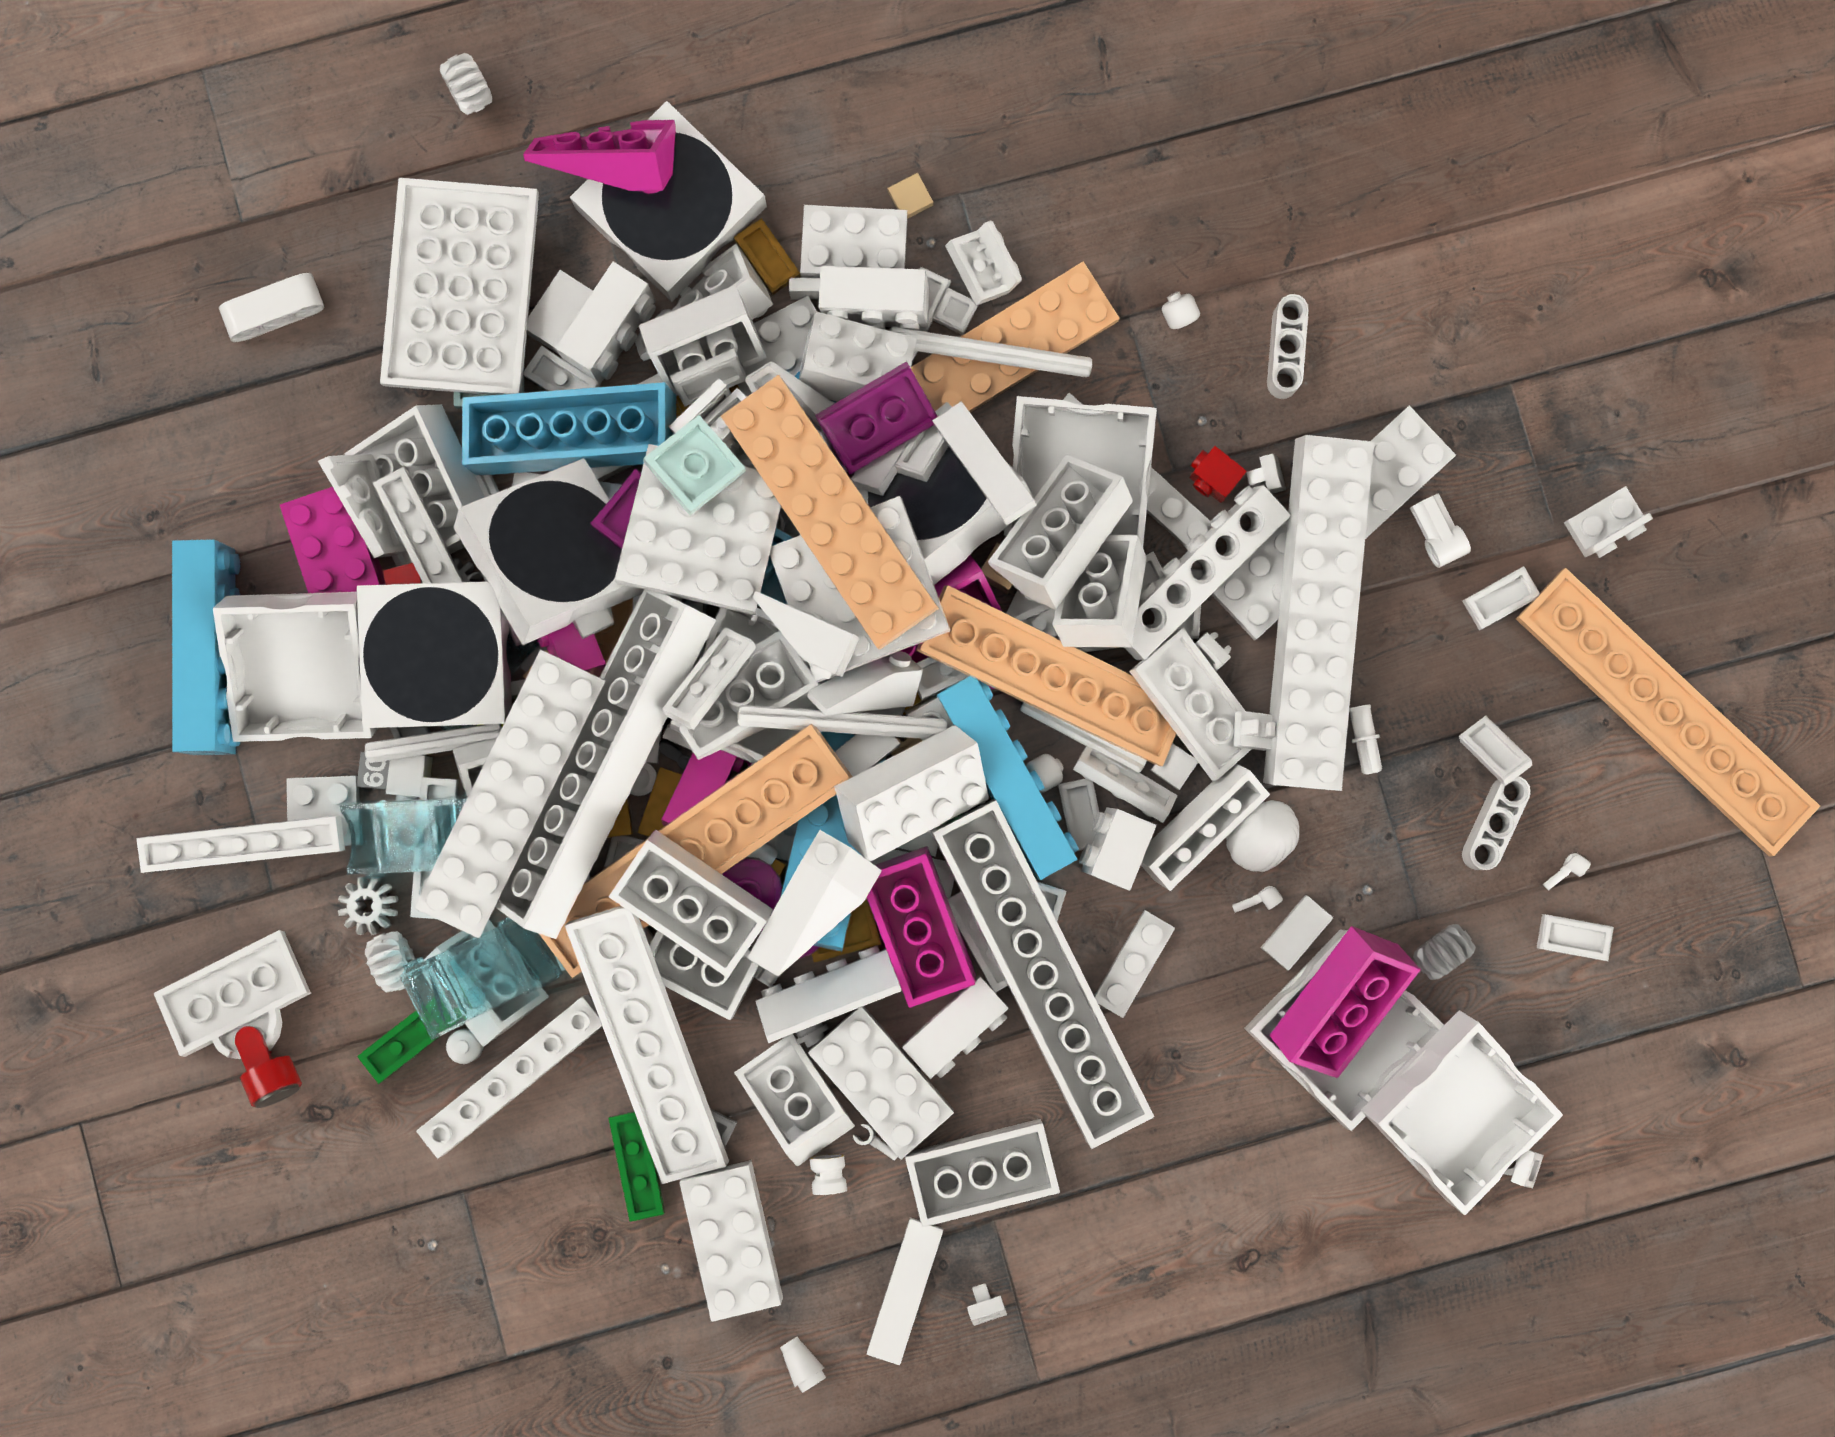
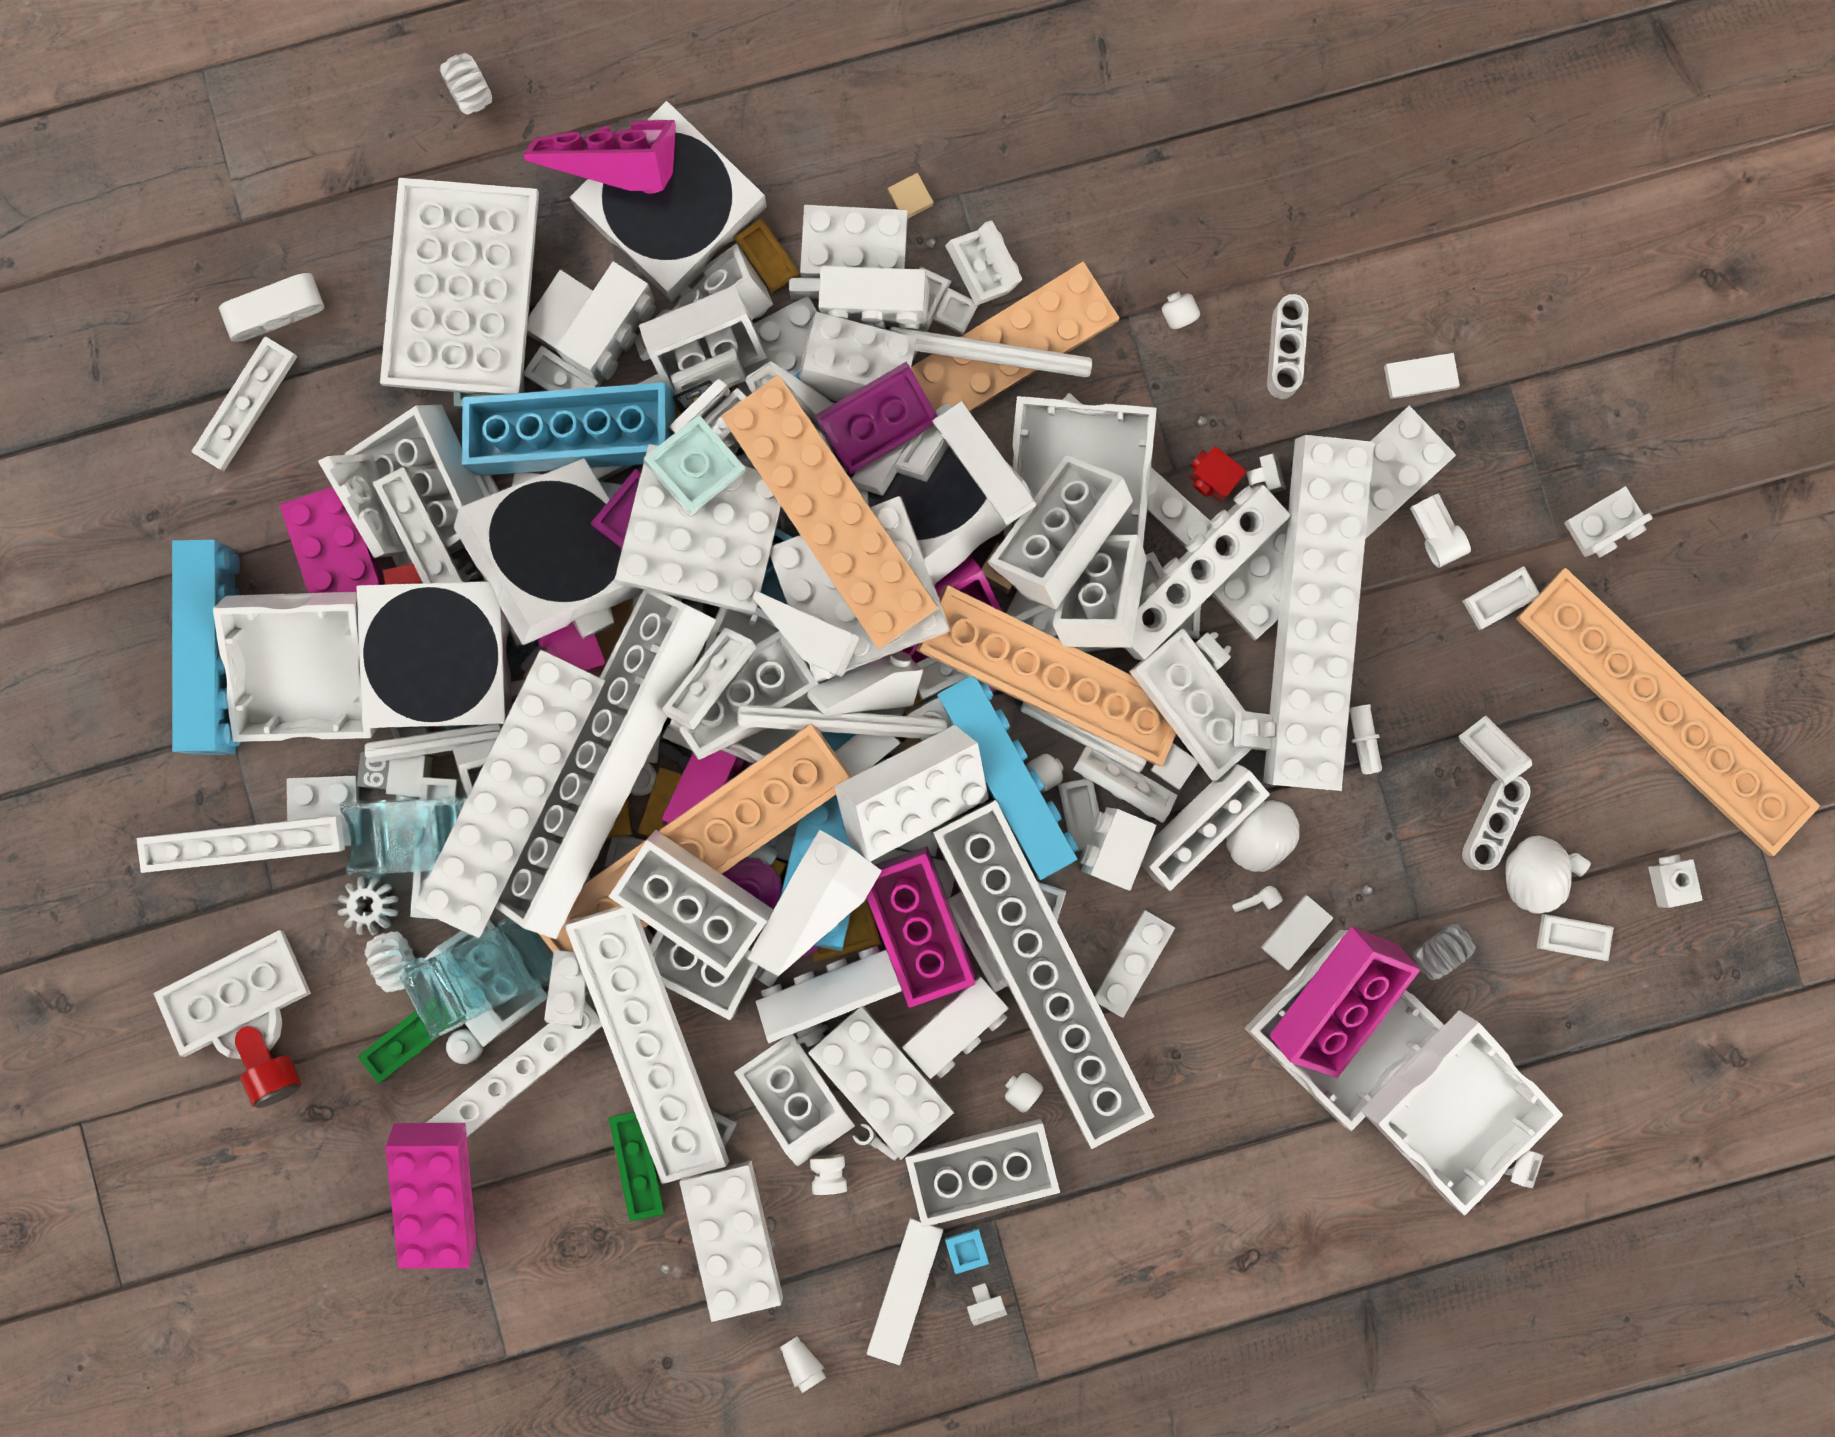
none -> white plate [191,336,297,472]
none -> dark pink brick [385,1123,476,1269]
none -> white plate [544,950,587,1026]
none -> sticker [672,380,713,413]
none -> medium azure plate [945,1228,989,1274]
none -> white piece [1005,1072,1043,1113]
none -> white tile [1384,353,1460,400]
none -> white piece [1505,836,1572,914]
none -> white brick [1648,854,1703,908]

